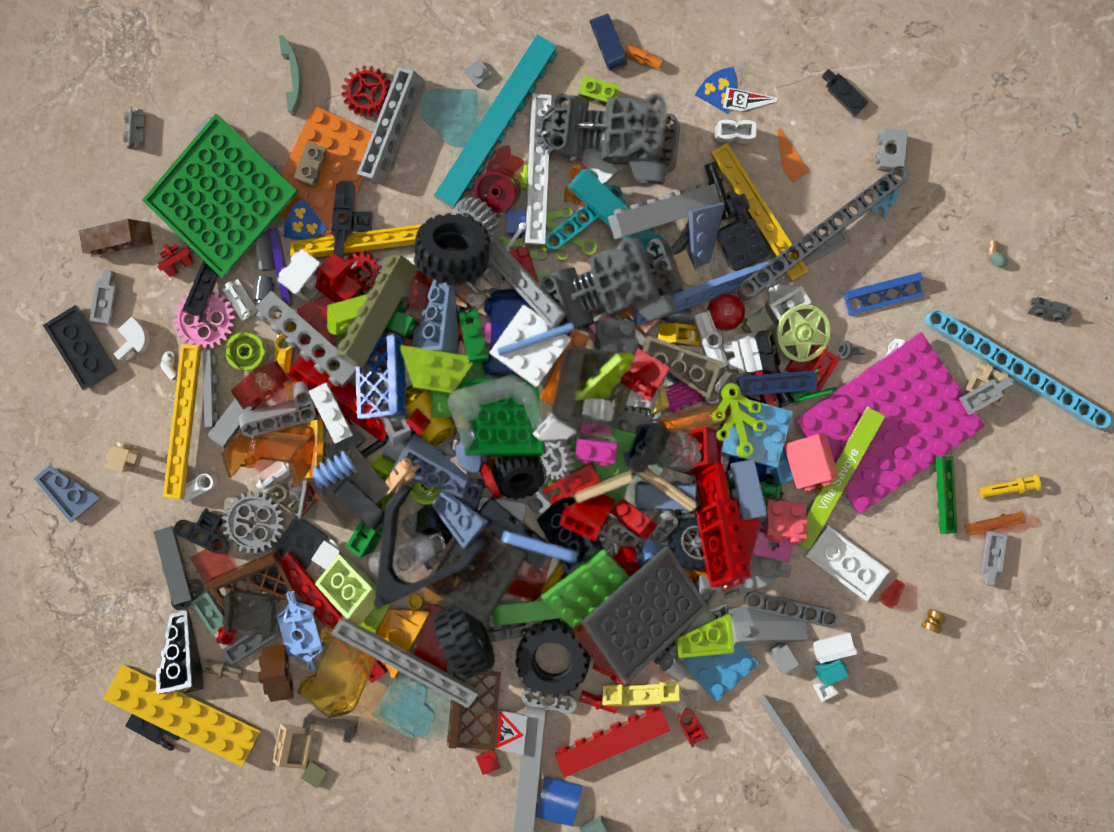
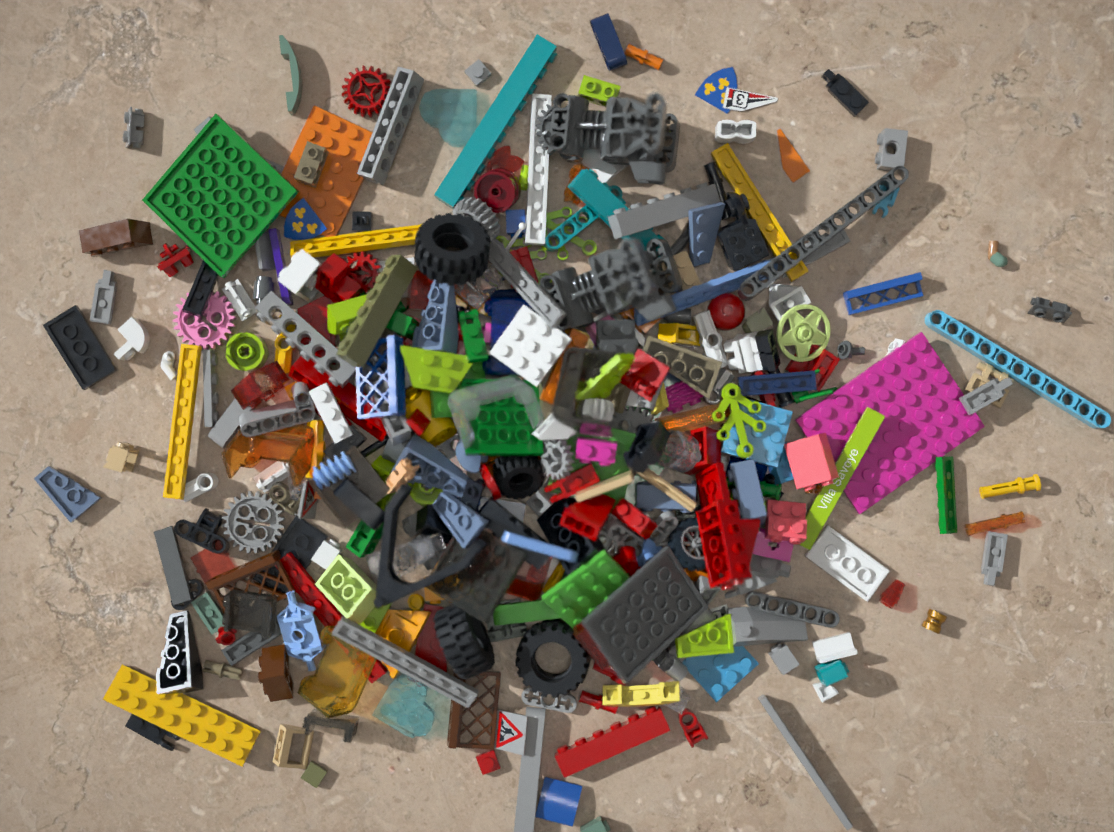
black piece [331,181,355,257] -> none
medium blue bar [497,323,575,356] -> none

